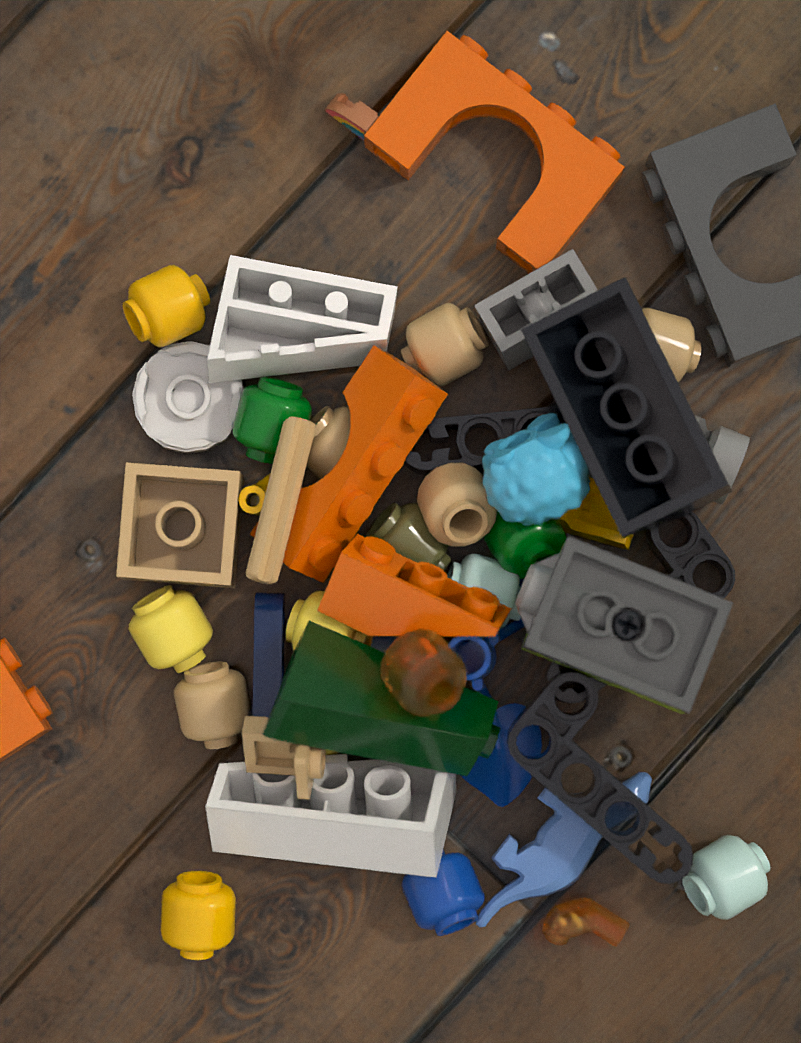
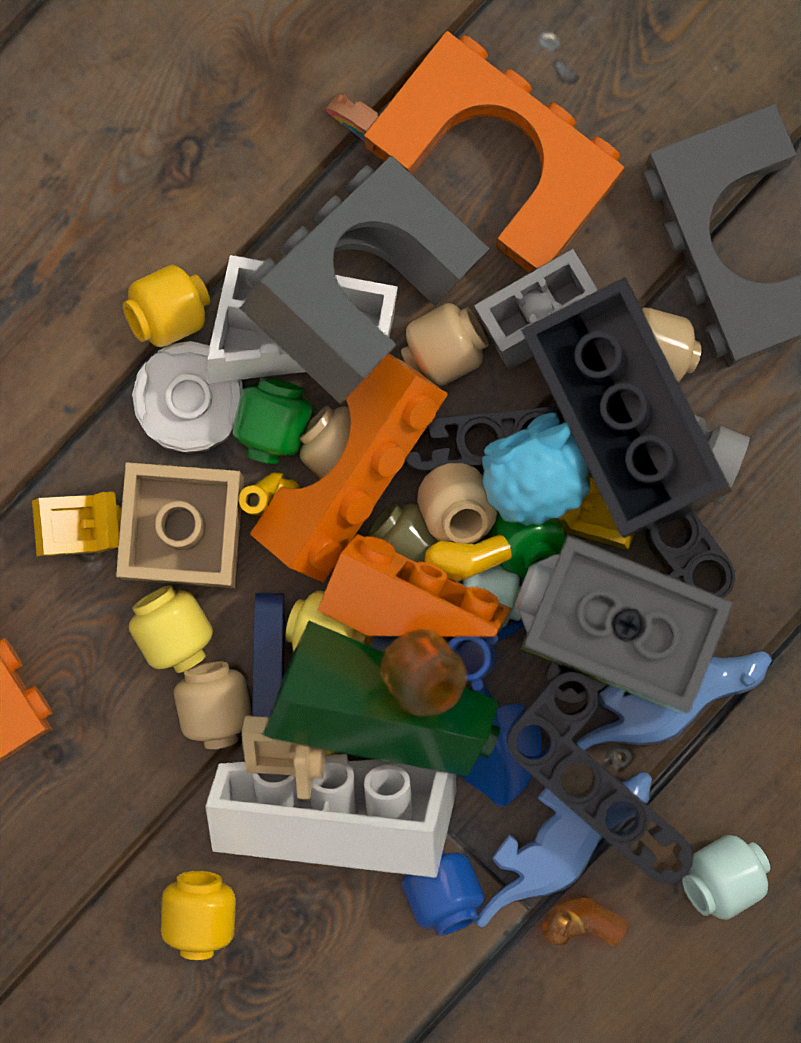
tan axle [246,417,316,584] -> none
none -> yellow bracket [32,491,122,557]
none -> dark grey arch [239,155,490,404]
none -> yellow arm [425,534,512,581]
none -> medium blue animal [574,651,772,750]

